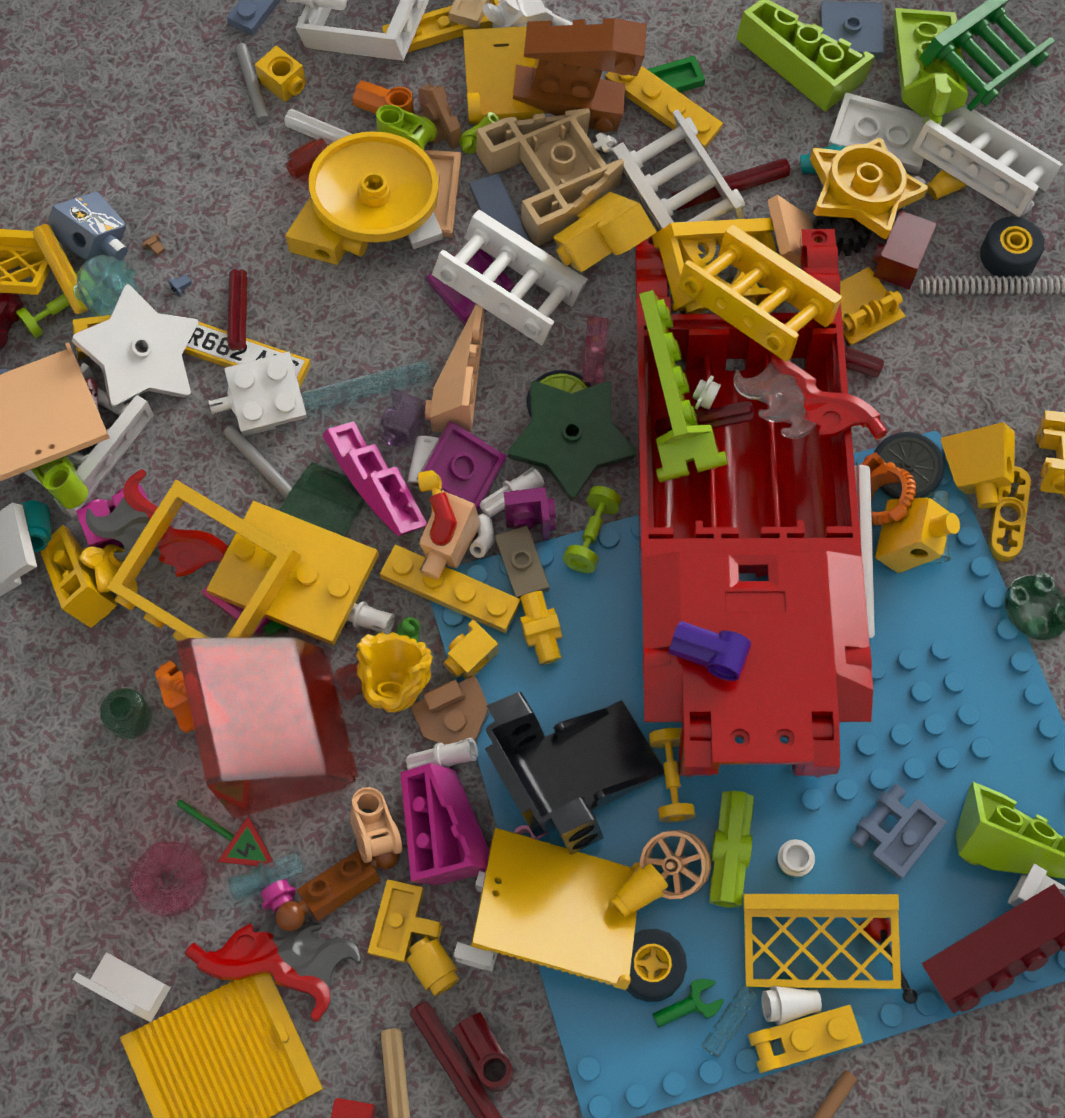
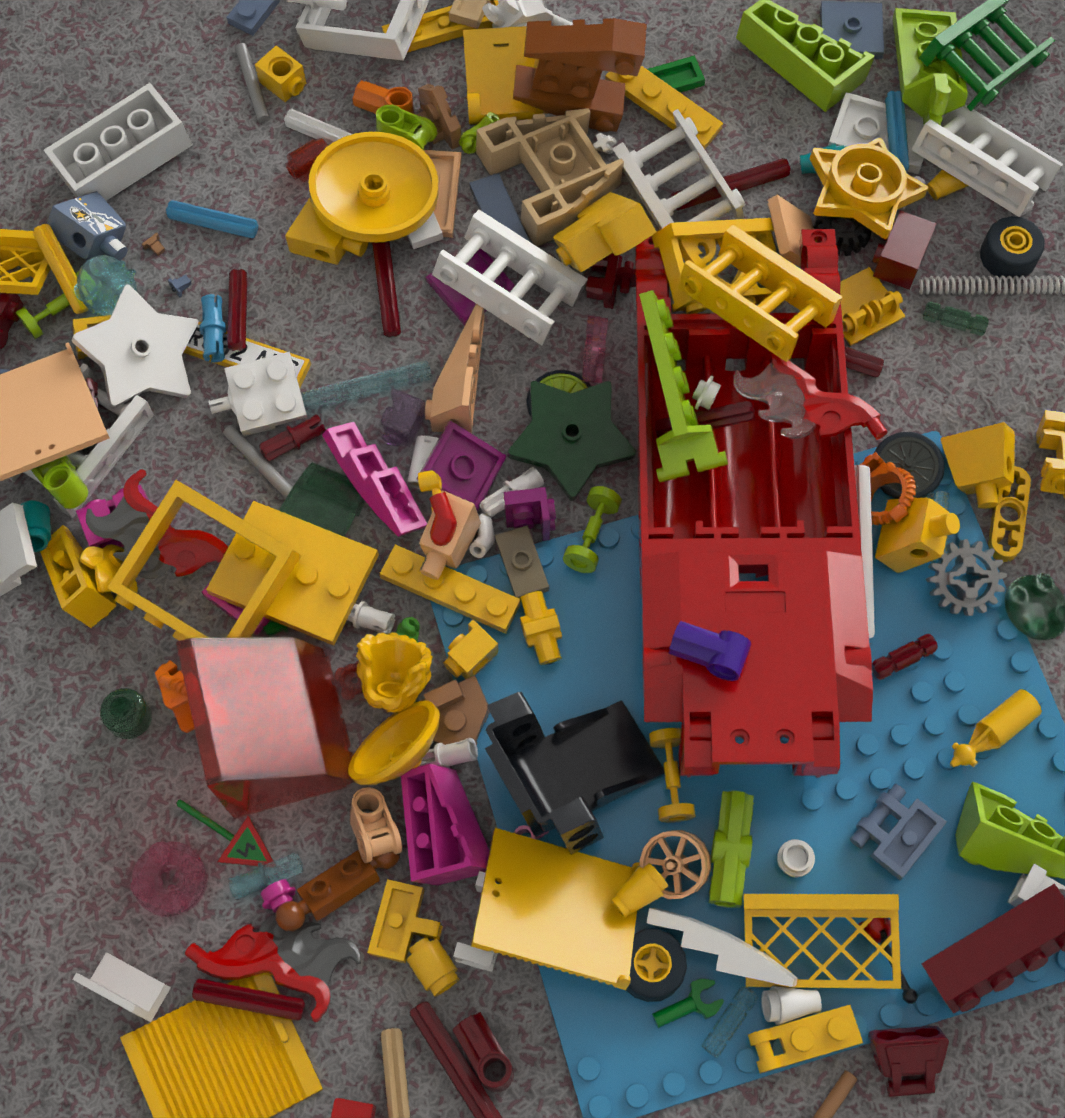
none -> white brick [44,83,192,201]
none -> dark azure axle [166,200,258,238]
none -> dark red axle [192,978,305,1021]
none -> dark azure pin [199,294,226,362]
none -> dark red axle [259,414,326,461]
none -> yellow dish [348,700,440,785]
none -> dark red axle [372,241,401,337]
none -> dark red hips [586,252,636,309]
none -> white slope [647,908,798,987]
none -> dark red piece [868,1026,949,1097]
none -> dark red axle [872,634,938,680]
none -> dark azure axle [885,91,909,173]
none -> clear green axle [923,301,989,336]
none -> light grey gear [926,539,1007,616]
none -> yellow wheel [950,689,1042,767]

